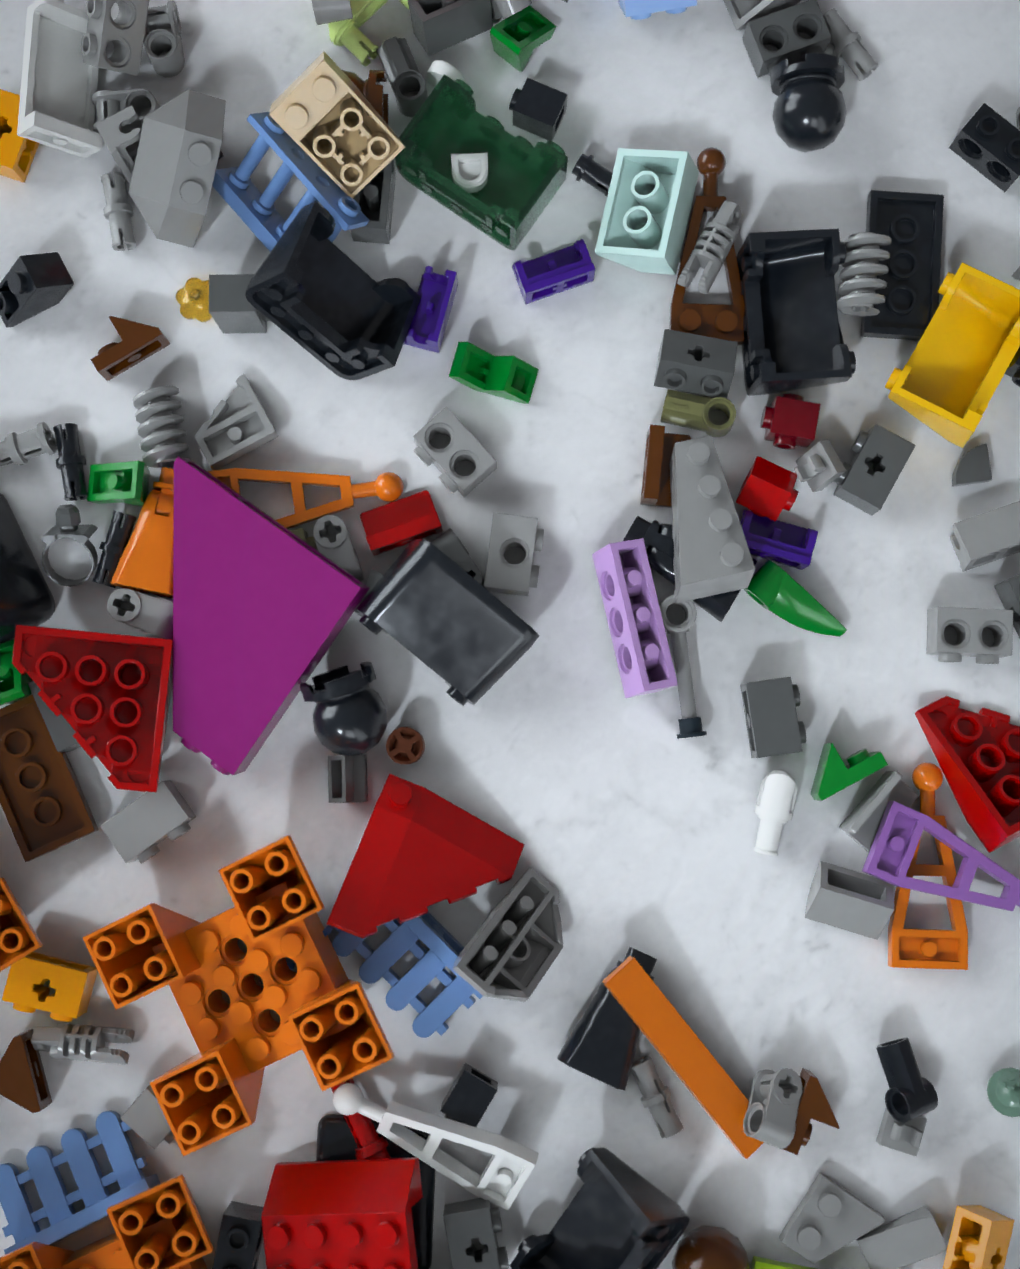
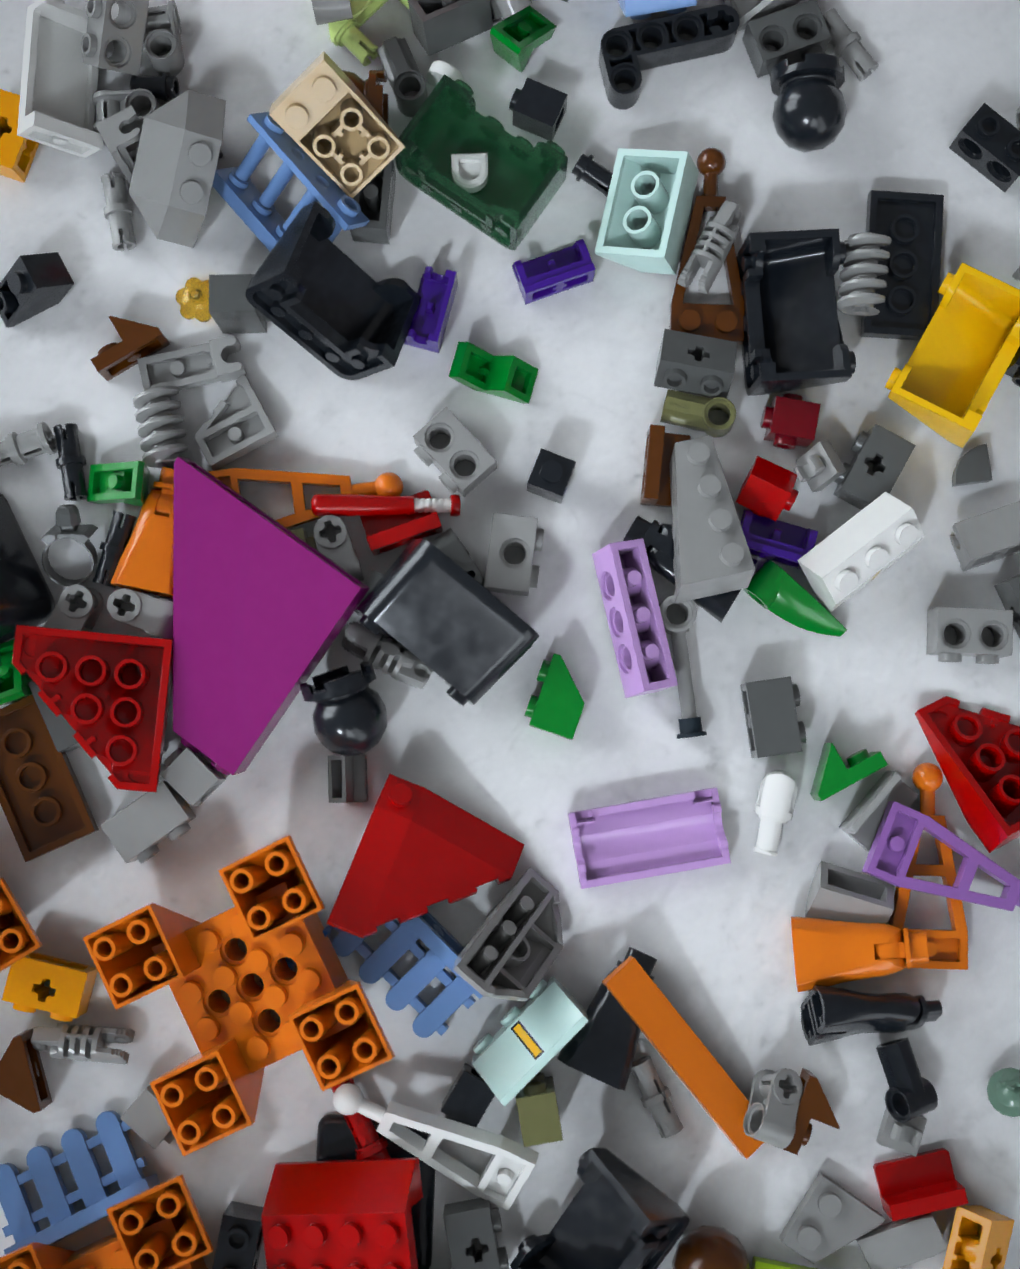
copper wheel [386,727,425,764] -> none
none -> light grey piece [44,585,104,632]
none -> black pin [130,72,179,102]
none -> light grey plate [137,336,247,391]
none -> light grey brick [160,747,226,807]
none -> red piece [311,494,461,517]
none -> light grey hinge [341,621,433,689]
none -> light aqua slope [472,976,589,1106]
none -> olive brick [516,1072,563,1147]
none -> green slope [524,653,585,740]
none -> black brick [527,448,576,504]
none -> lavender gear [568,788,731,889]
none -> black beam [599,5,740,110]
none -> orange piece [791,917,929,992]
none -> white slope [797,492,925,613]
none -> black piece [801,985,942,1046]
none -> red panel [873,1148,969,1221]

